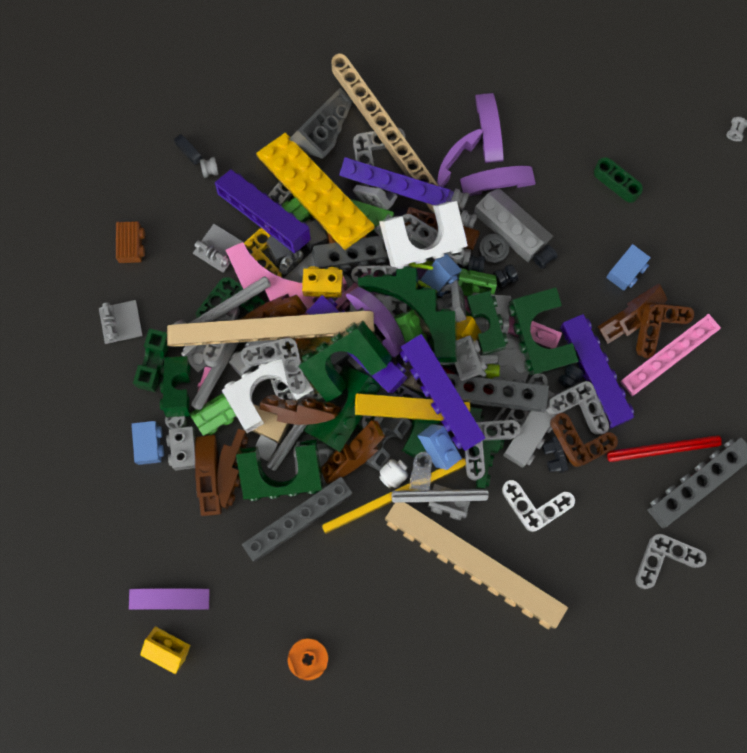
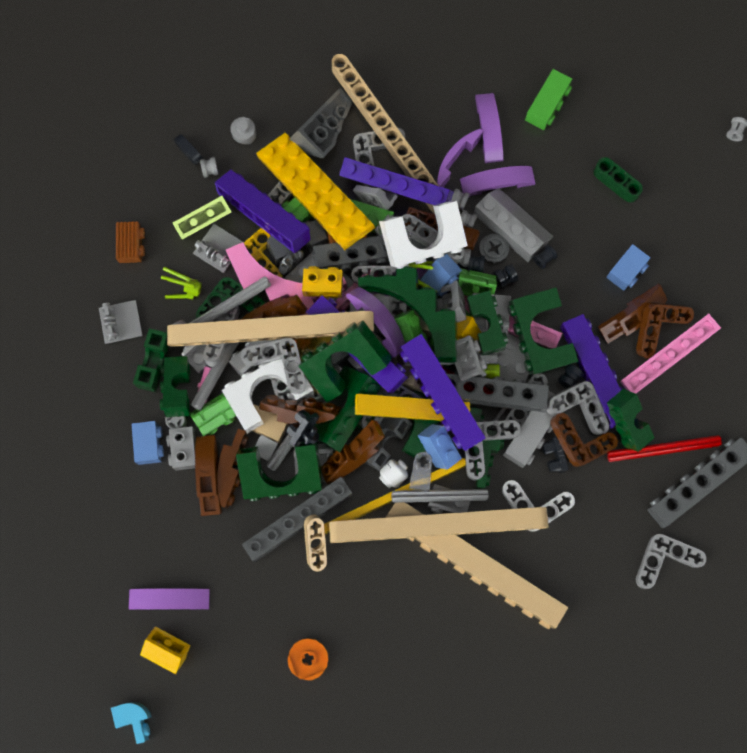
none -> medium azure brick [111,702,152,744]
none -> lime plant [161,267,202,300]
none -> yellowish green brick [173,196,231,240]
none -> light grey piece [231,117,256,144]
none -> black hips [286,409,320,447]
none -> tan beam [304,515,327,572]
none -> tan beam [329,507,549,543]
none -> bright green brick [525,69,572,130]
none -> dark green arch [607,389,654,452]

